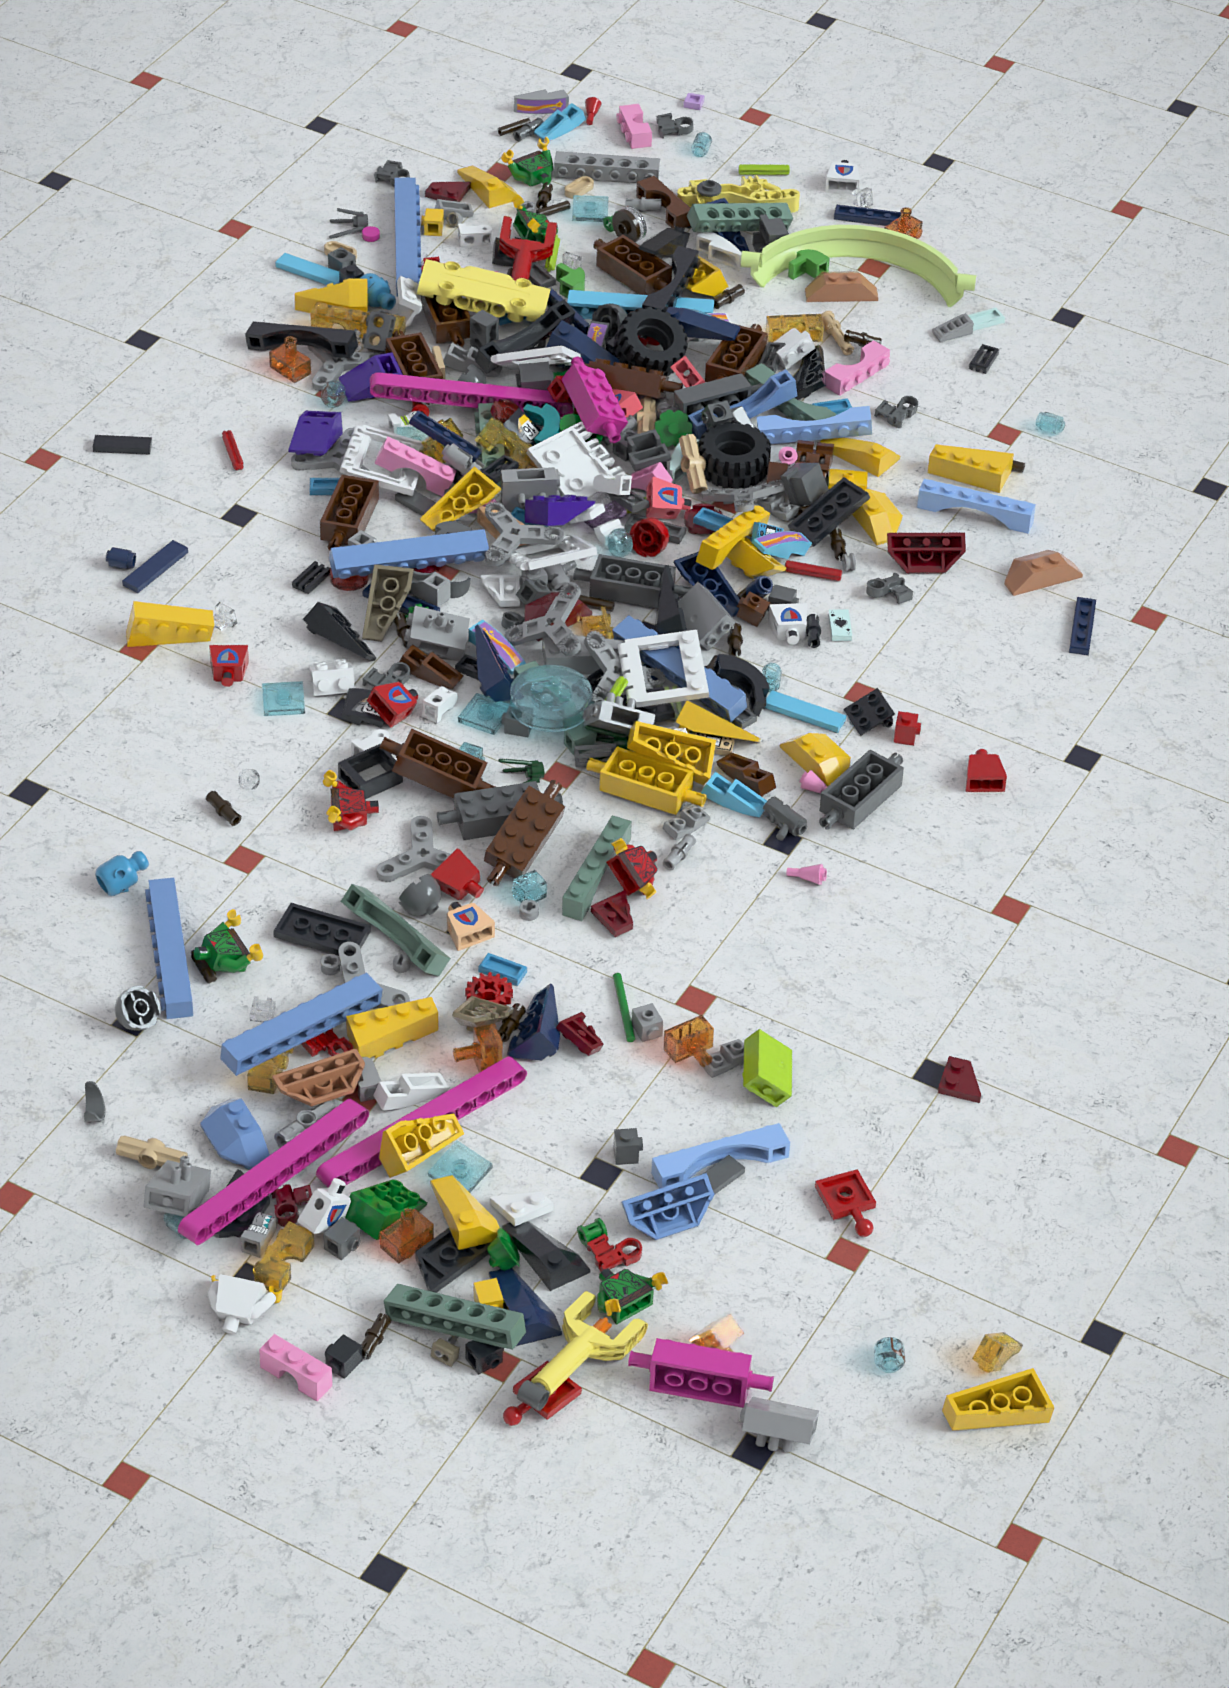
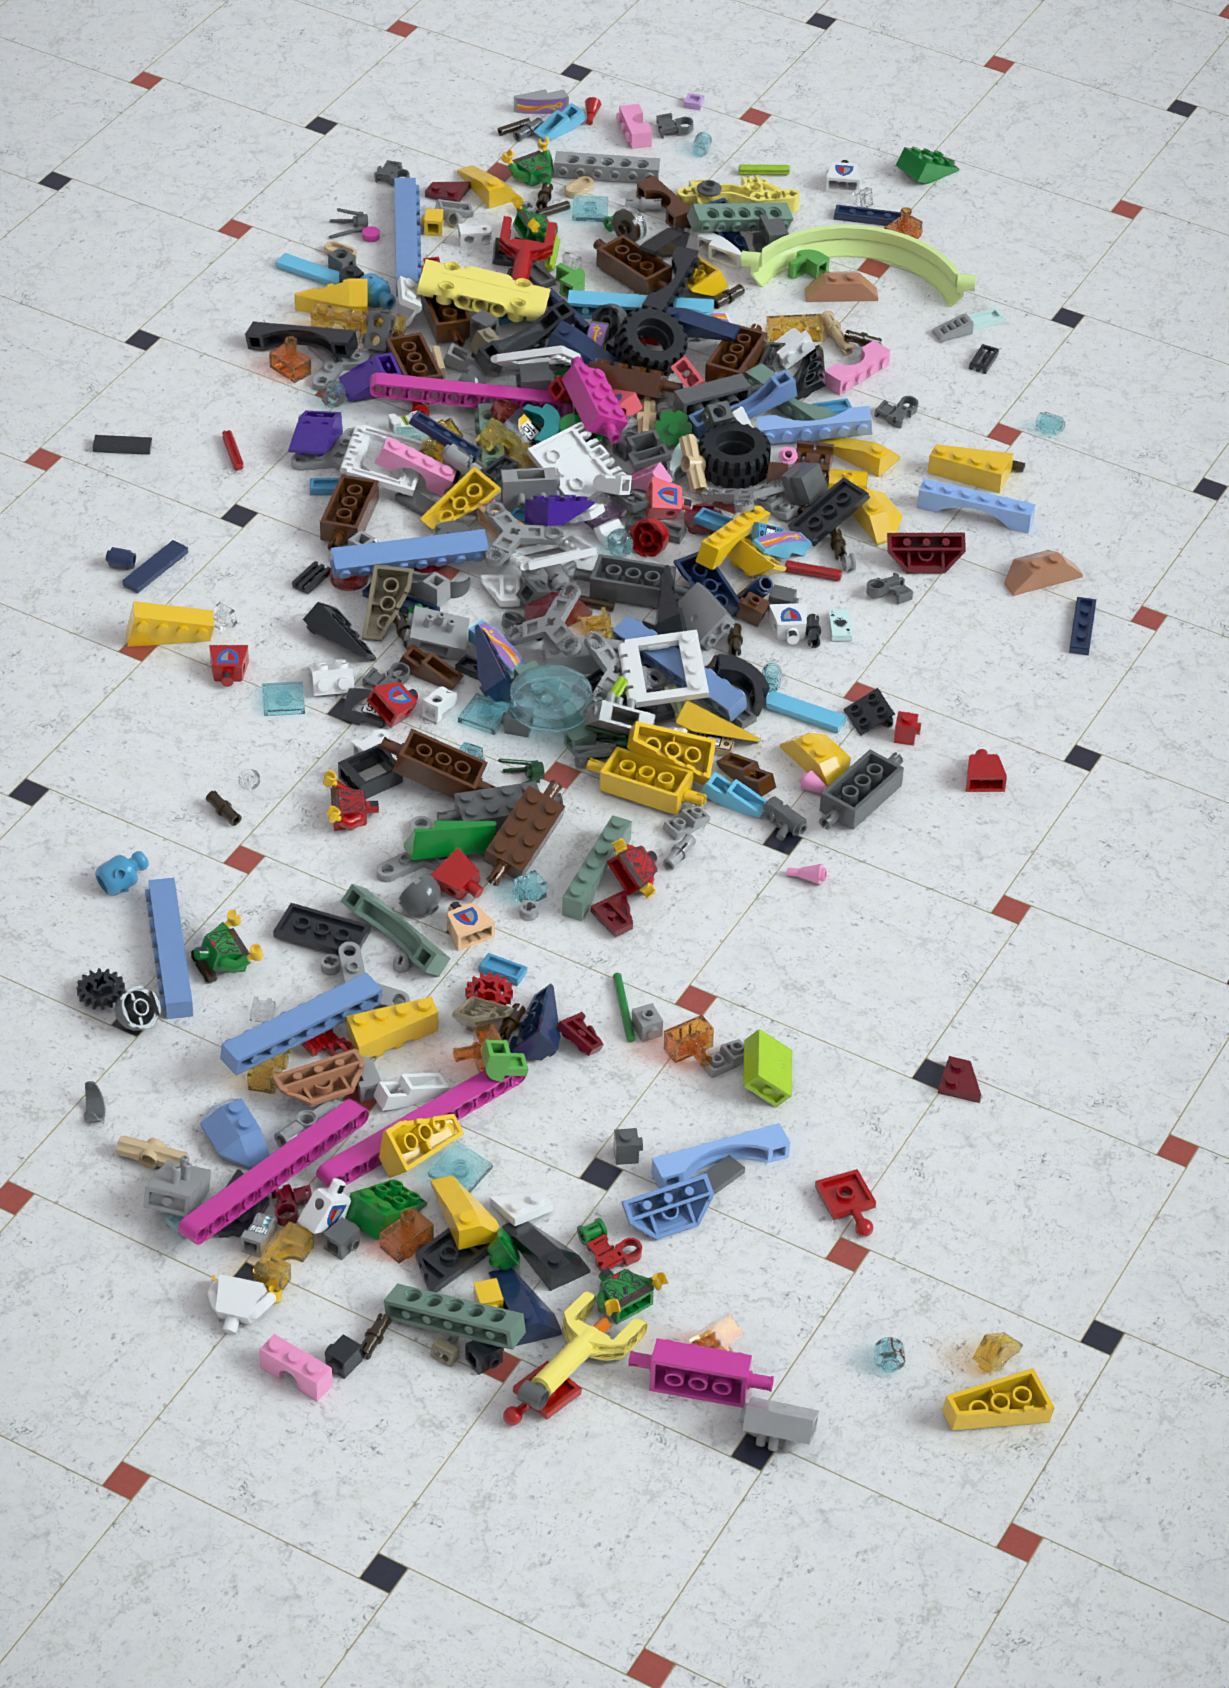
none -> black gear [76,968,125,1010]
none -> green slope [404,821,496,860]
none -> dark tan brick [468,327,501,355]
none -> bright green brick [481,1040,529,1082]
none -> green slope [895,146,960,184]

